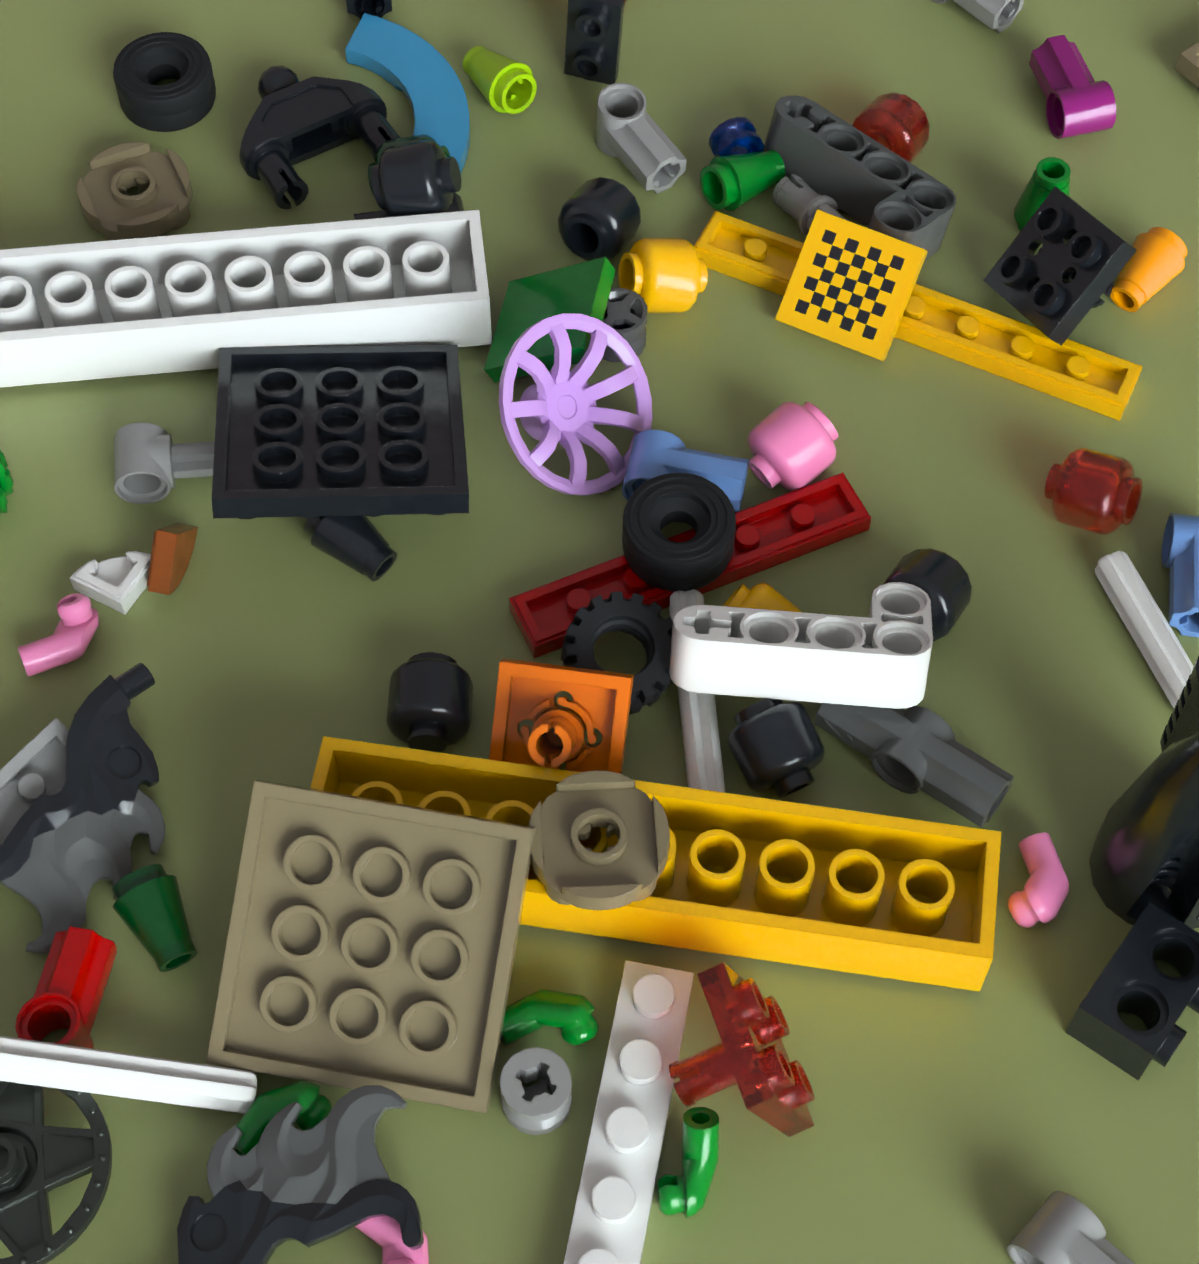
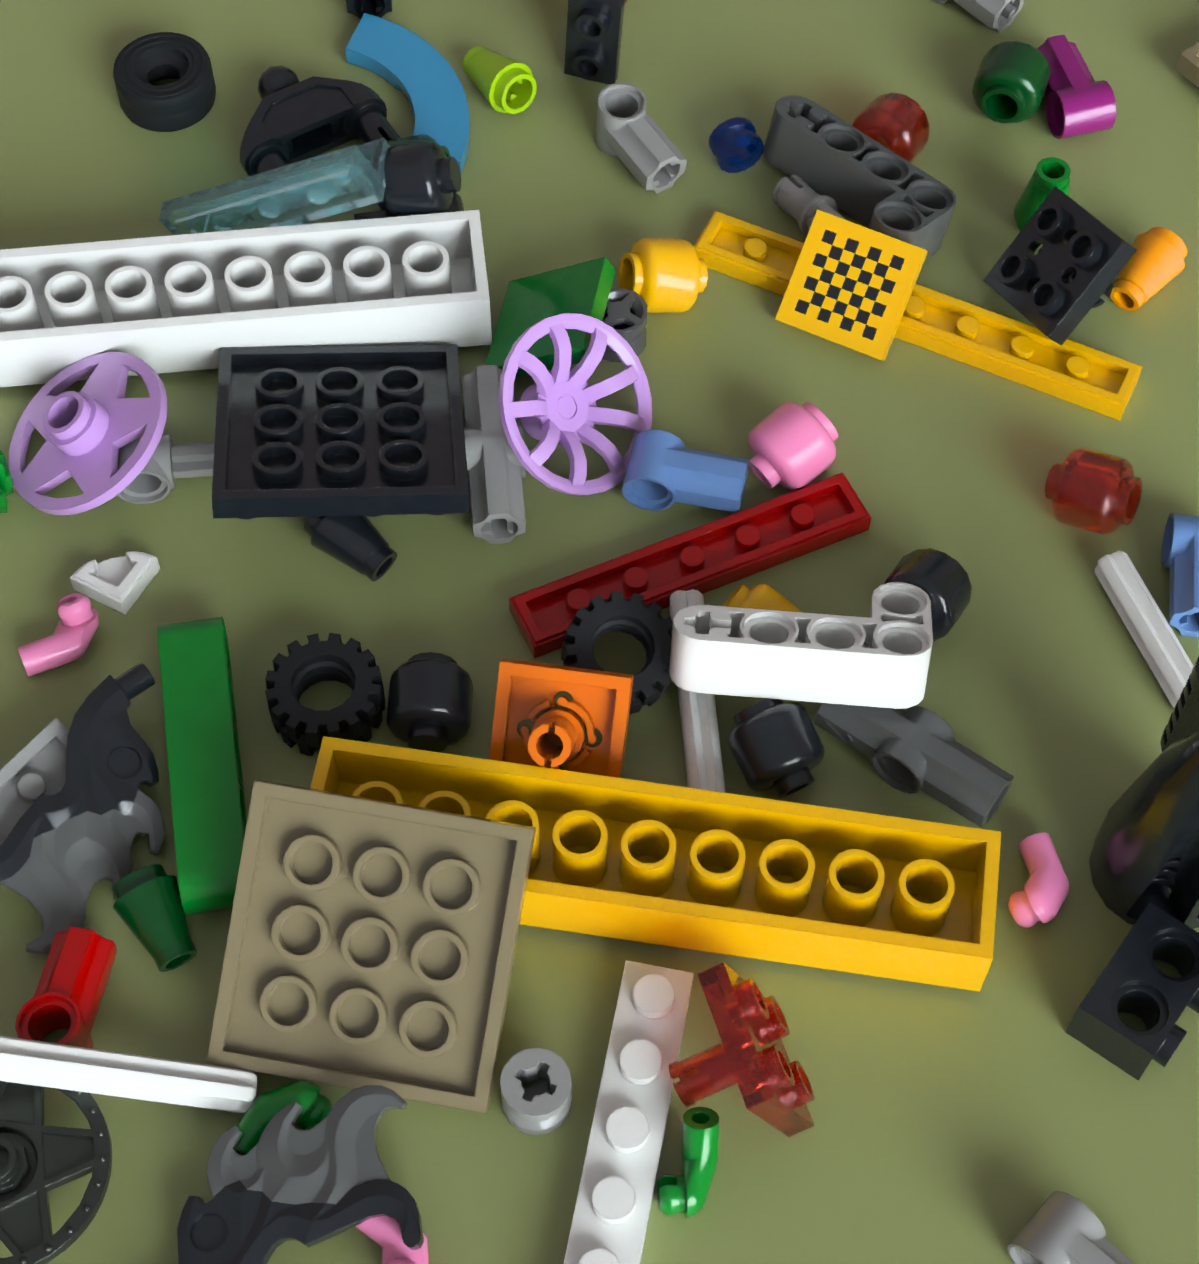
dark tan plate [76,142,193,241] -> none
dark orange tile [147,523,198,595] -> none
green arm [501,989,599,1046] -> none
dark tan plate [529,771,670,910] -> none
black head [558,177,641,261] -> none
black tyre [622,473,736,591] -> none
green cone [700,150,785,211] -> none
none -> lavender wheel [8,352,167,515]
none -> green beam [157,616,247,915]
none -> clear light blue fence [159,138,391,235]
none -> black tyre [265,633,385,757]
none -> light grey piece [462,365,526,544]
none -> dark green head [972,41,1051,124]

